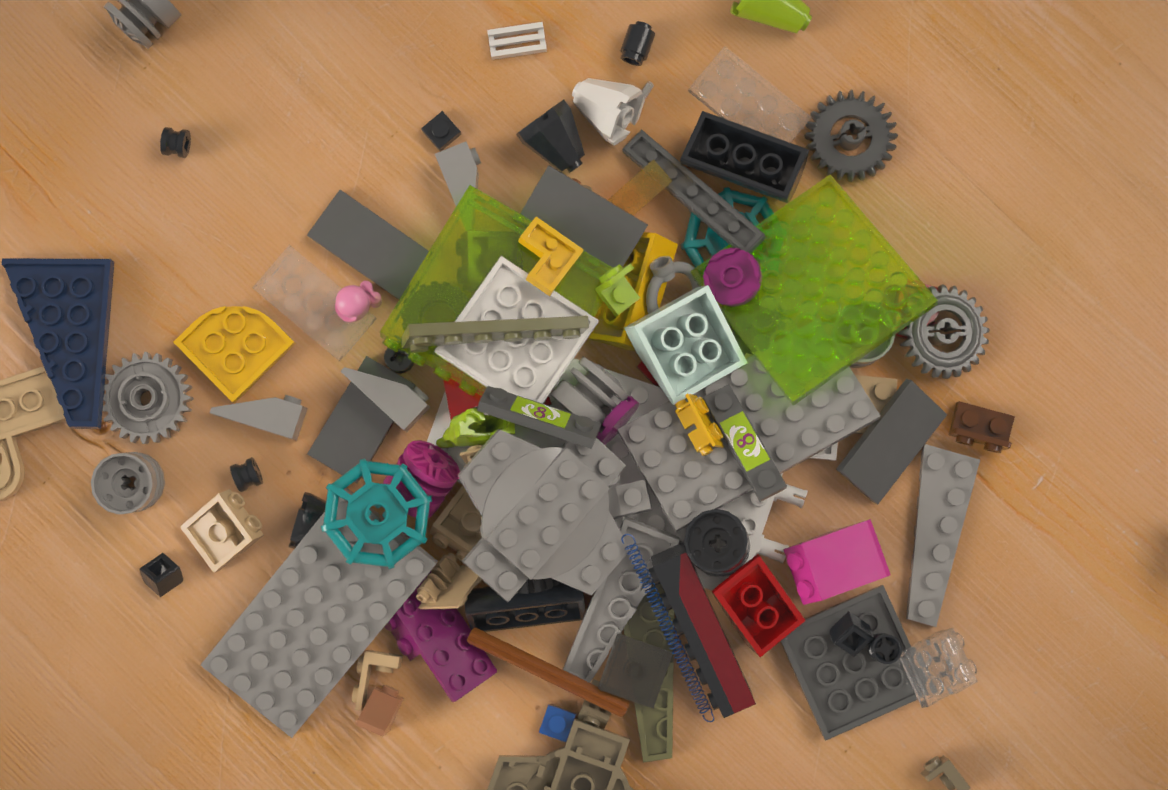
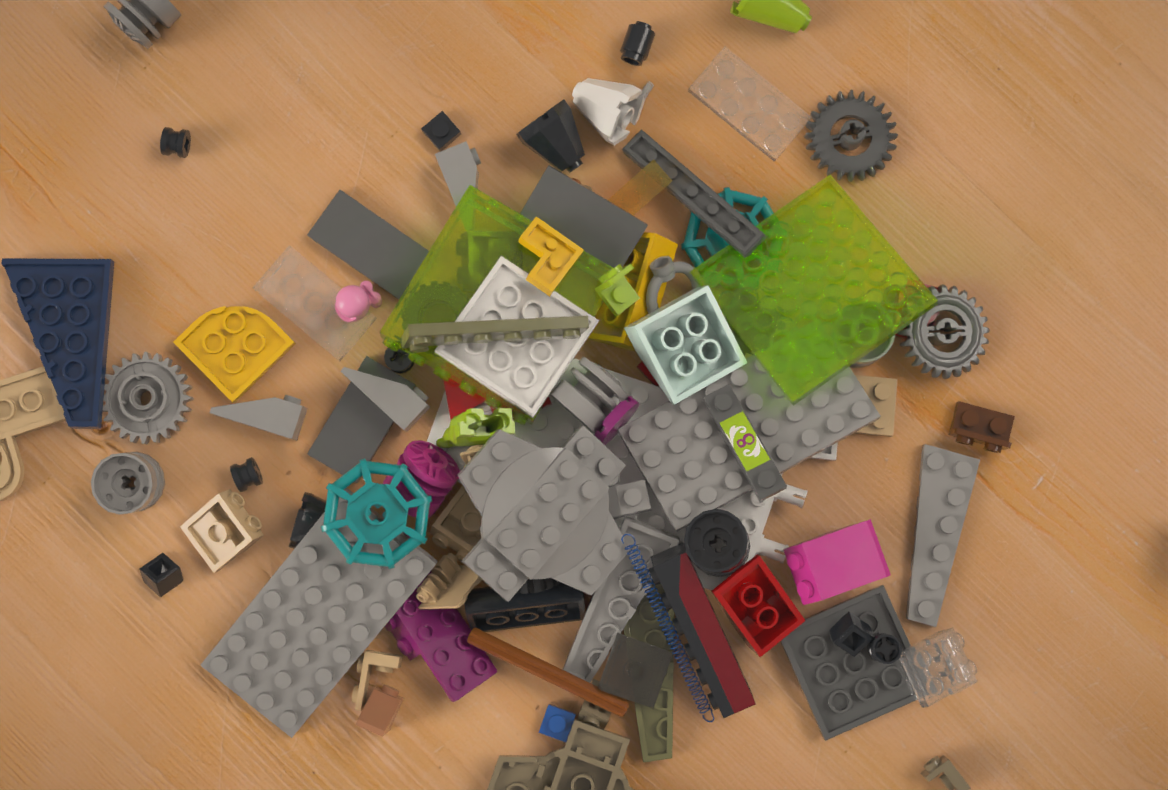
dark grey plate [477,386,601,449] -> none
white tile [487,22,547,60] -> none
yellow hinge [675,393,725,456] -> none
black brick [680,111,809,203] -> none
magenta tile [703,248,763,307] -> none
dark grey tile [836,379,947,505] -> none

